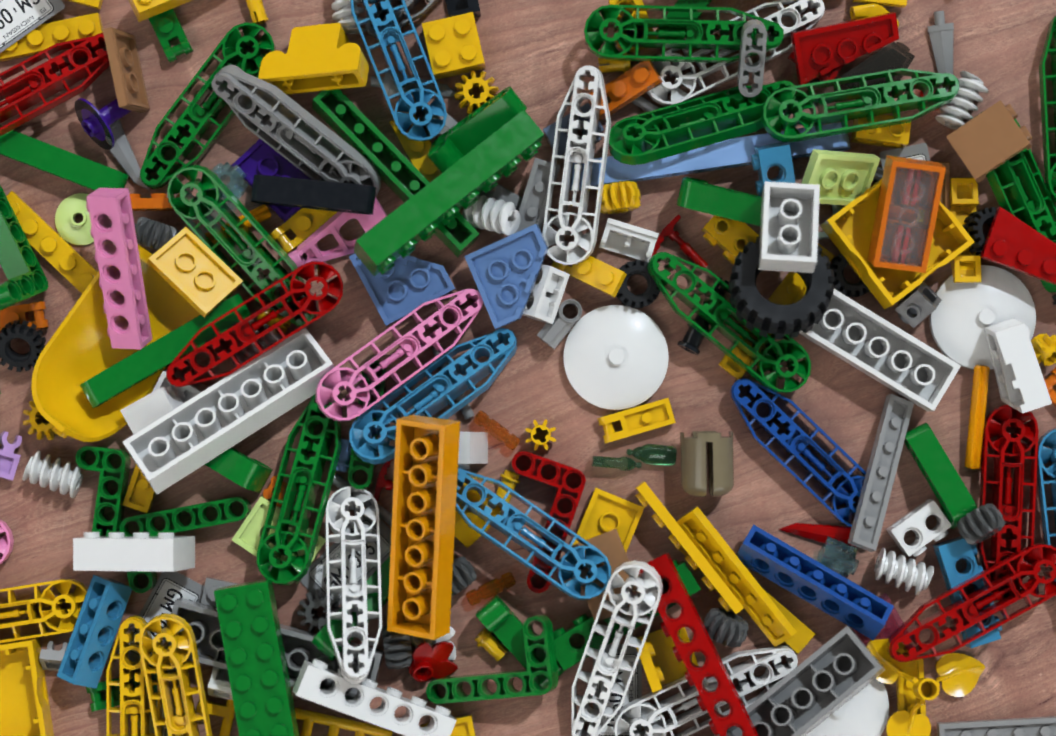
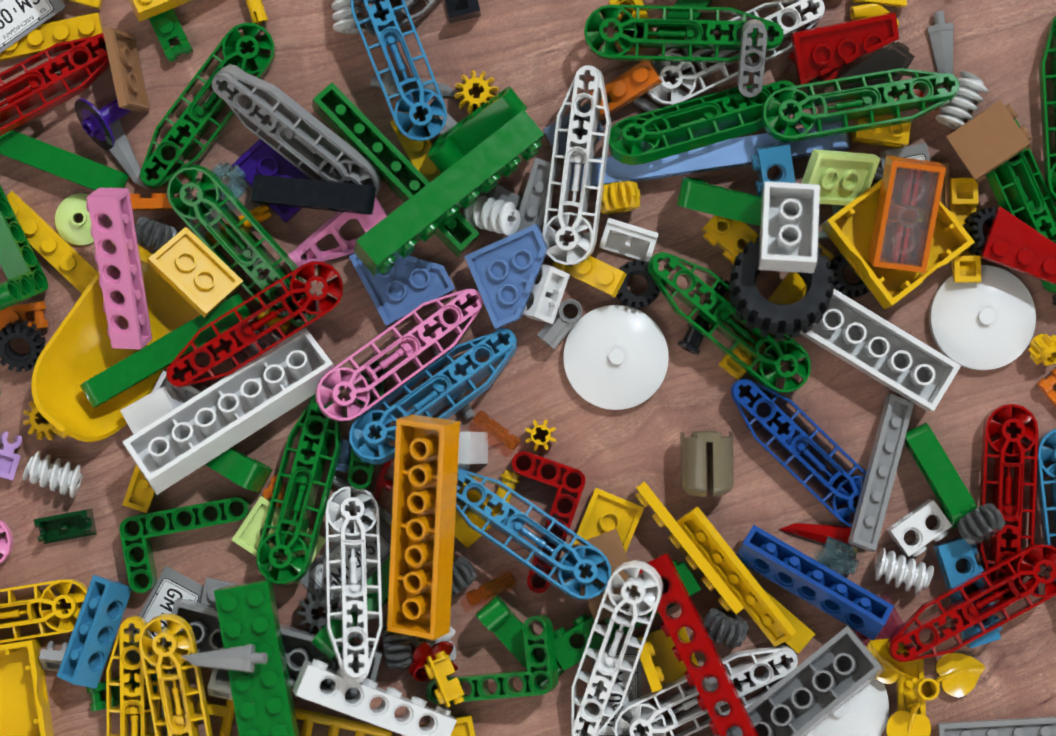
white wedge [73,532,195,572] -> none
green beam [75,446,131,537] -> none
yellow brick [258,23,369,94] -> none
yellow plate [270,208,337,255] -> none
yellow brick [421,12,485,80] -> none
yellow pin [474,628,508,662] -> none
clear green piece [591,456,642,471] -> none
yellow plate [597,398,676,443] -> none
yellow pin [598,54,631,73] -> none
clear green piece [626,444,677,466] -> none
red piece [651,214,708,268] -> none
flat silver brick [895,281,942,328] -> none
light orange axle [965,365,990,469] -> none
white wedge [985,318,1052,413] -> none
none -> dark green hinge [34,509,97,544]
none -> light grey bar [181,644,268,672]
none -> yellow hinge [424,651,465,709]

